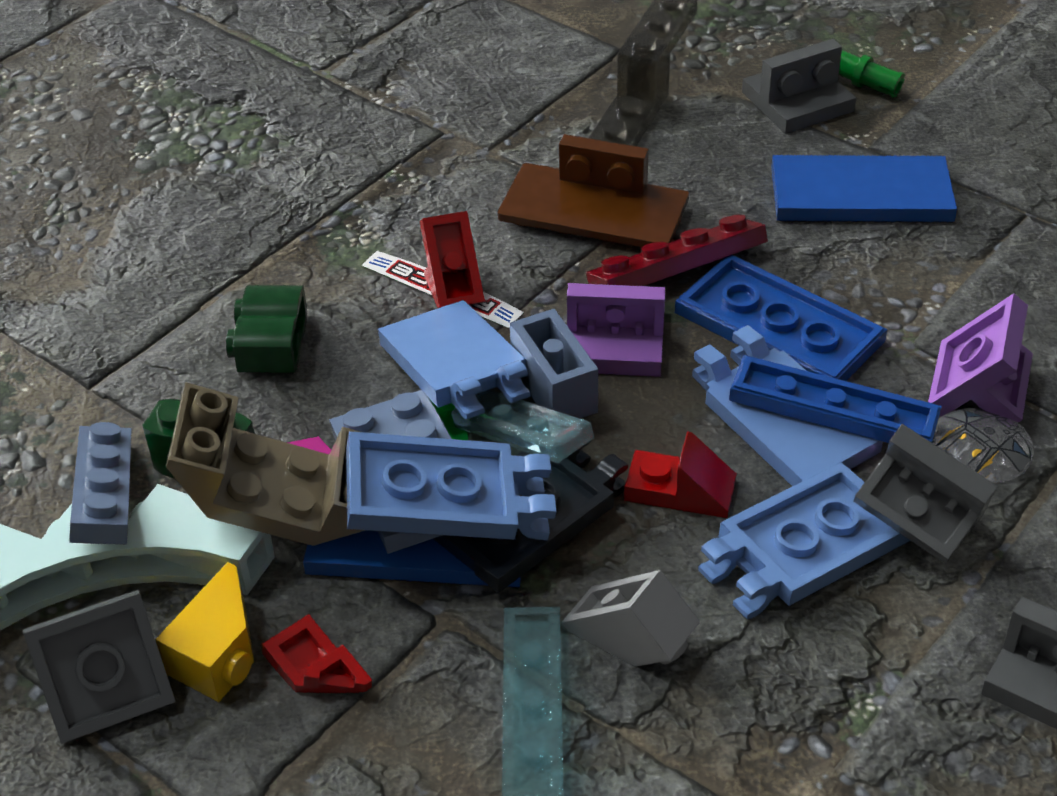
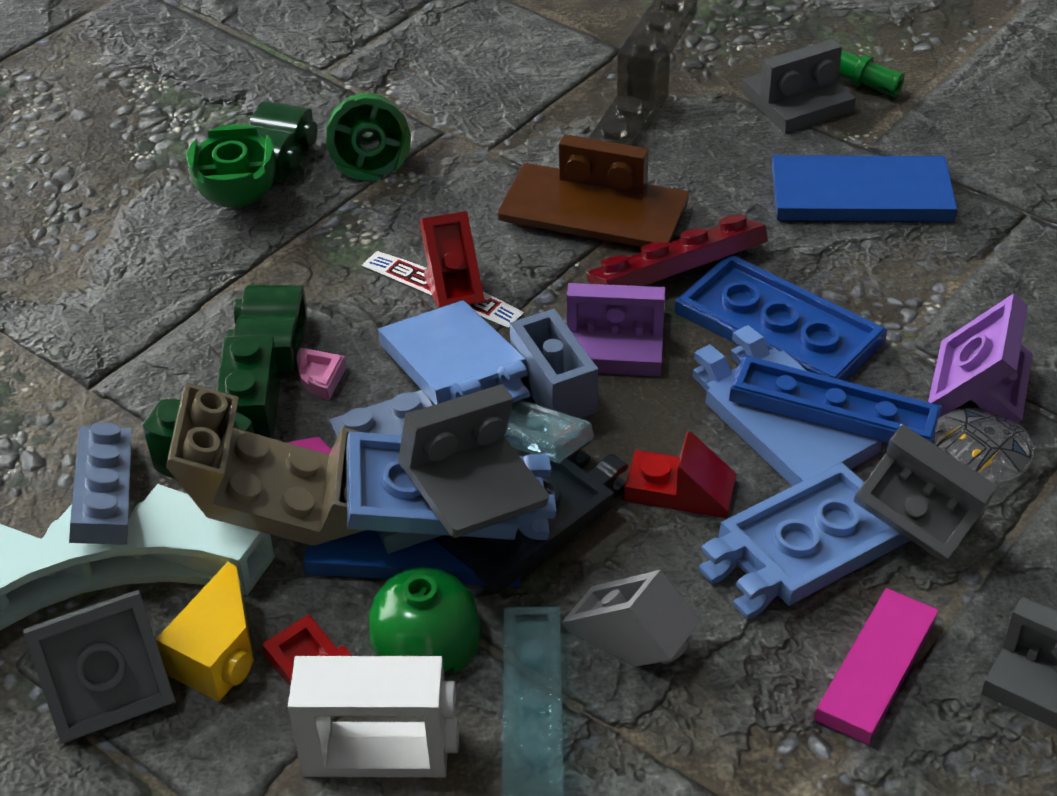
none -> green cylinder [186,124,276,208]
none -> dark green brick [216,336,281,439]
none -> dark green brick [248,101,318,182]
none -> white window [288,656,459,777]
none -> bright pink tile [297,348,346,400]
none -> green cylinder [325,93,411,181]
none -> green cylinder [368,567,481,674]
none -> dark grey bracket [398,384,549,538]
none -> dark pink tile [815,588,939,745]

